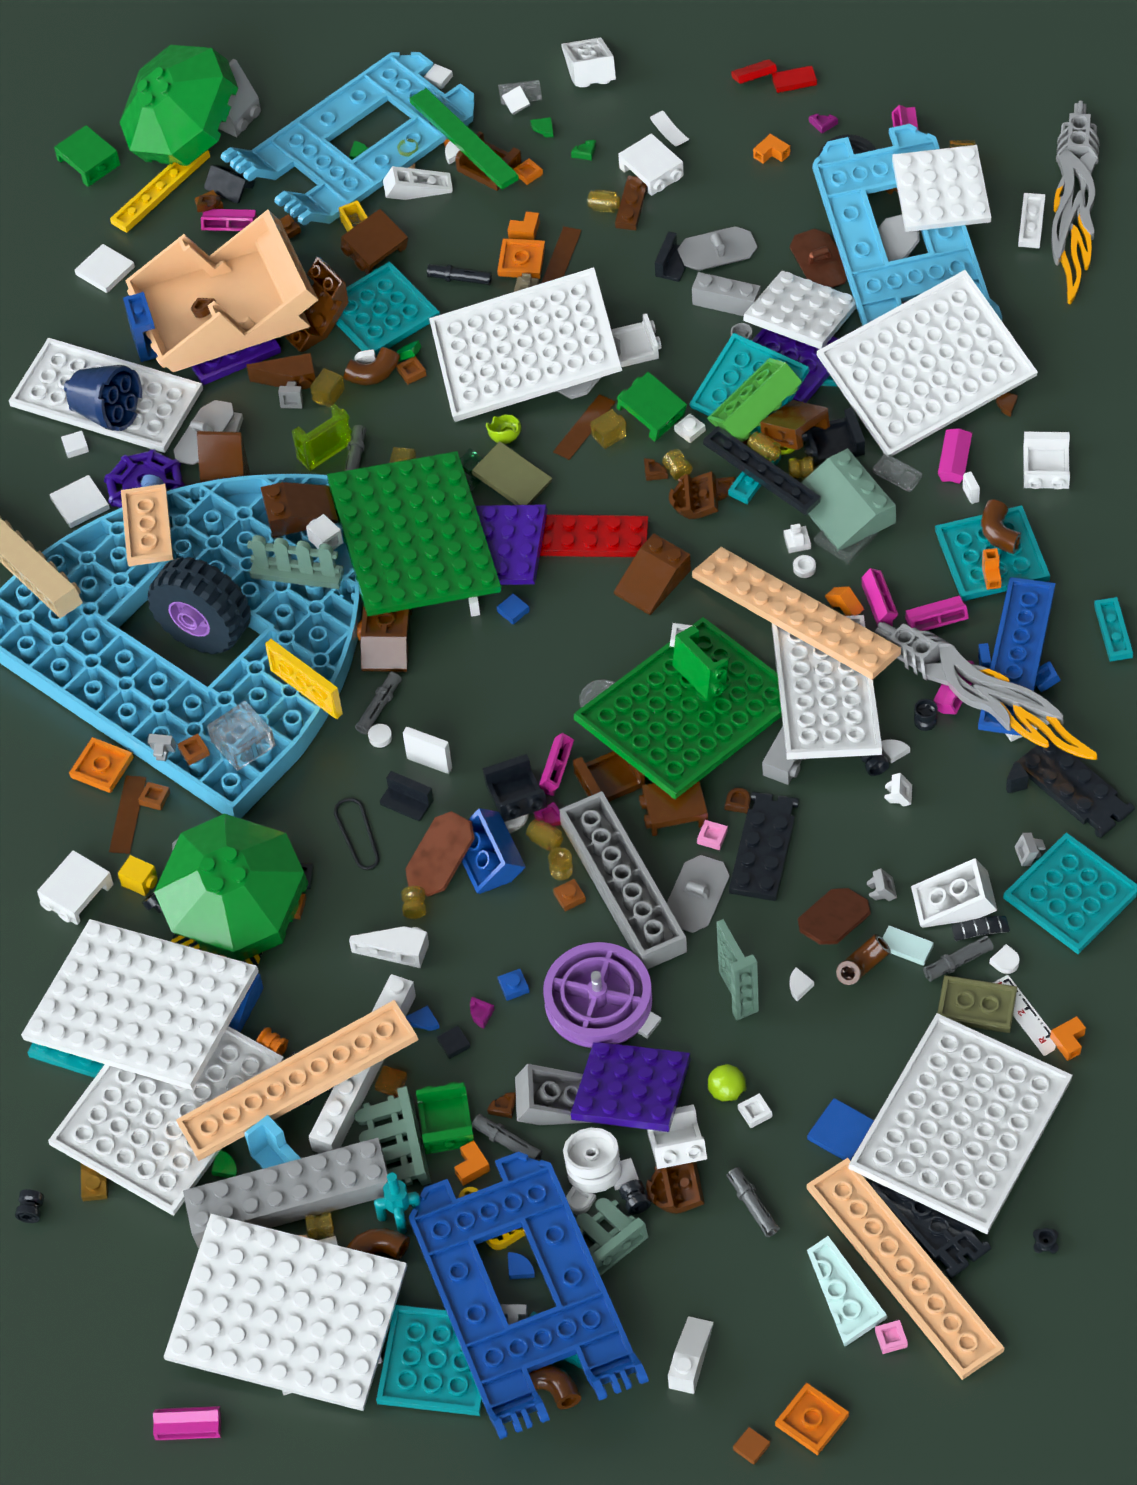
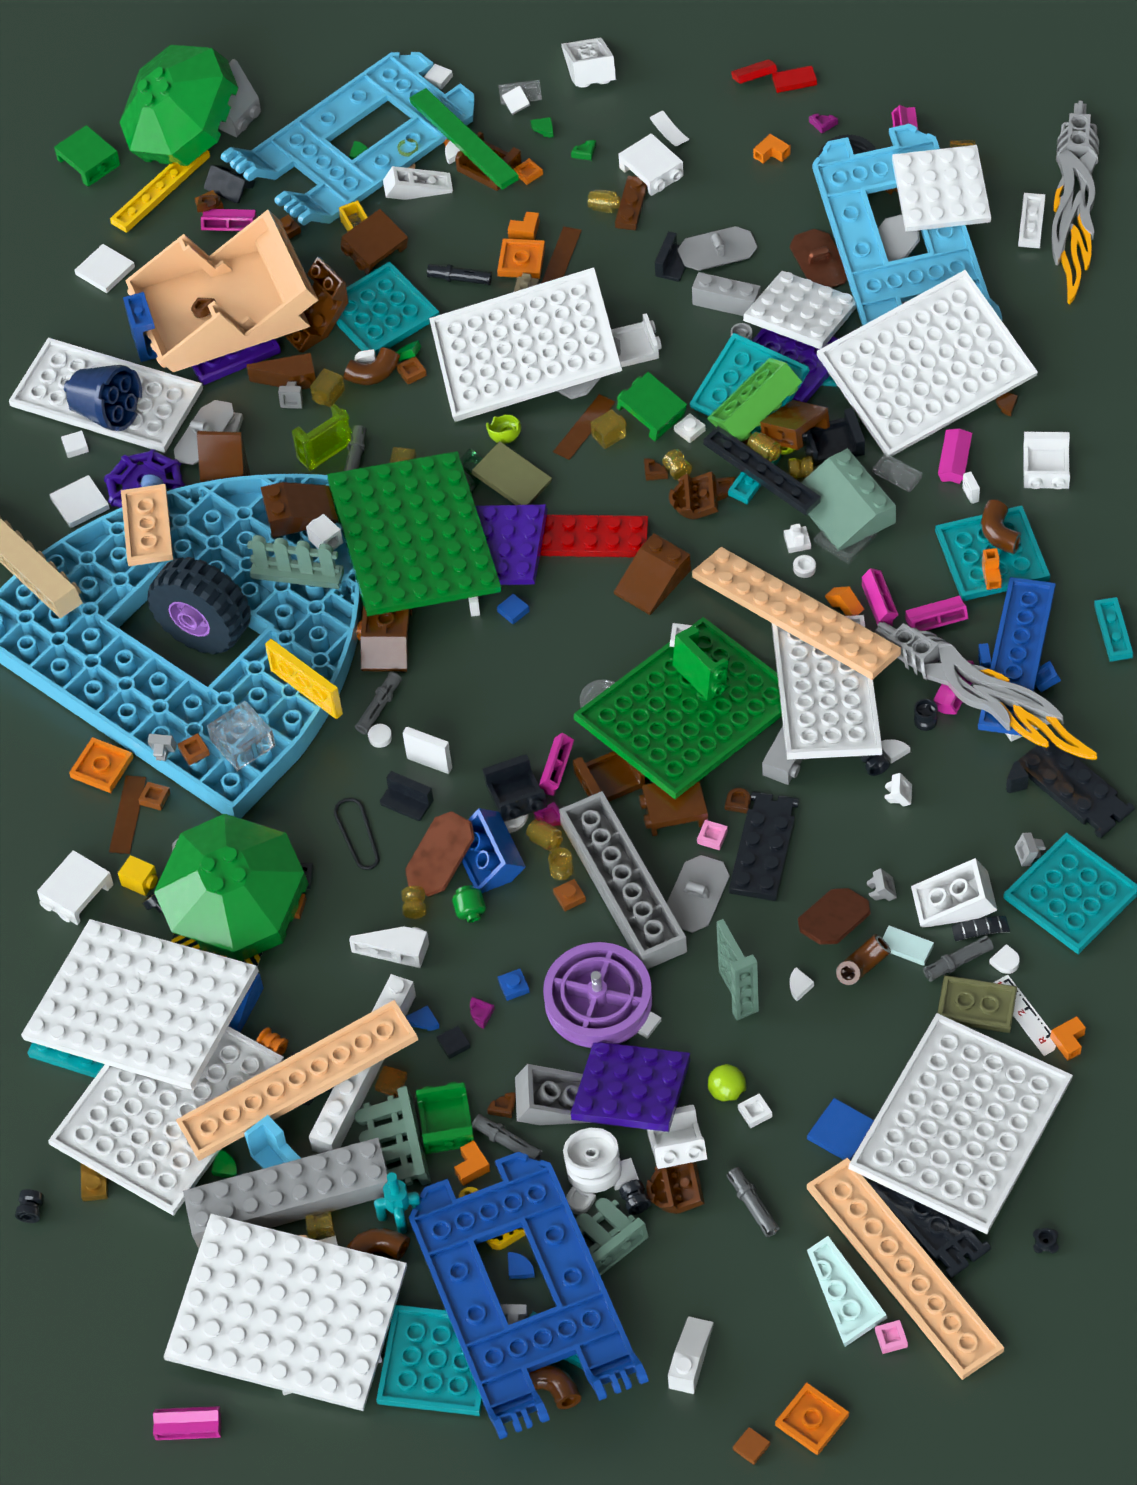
none -> green head [452,885,486,923]

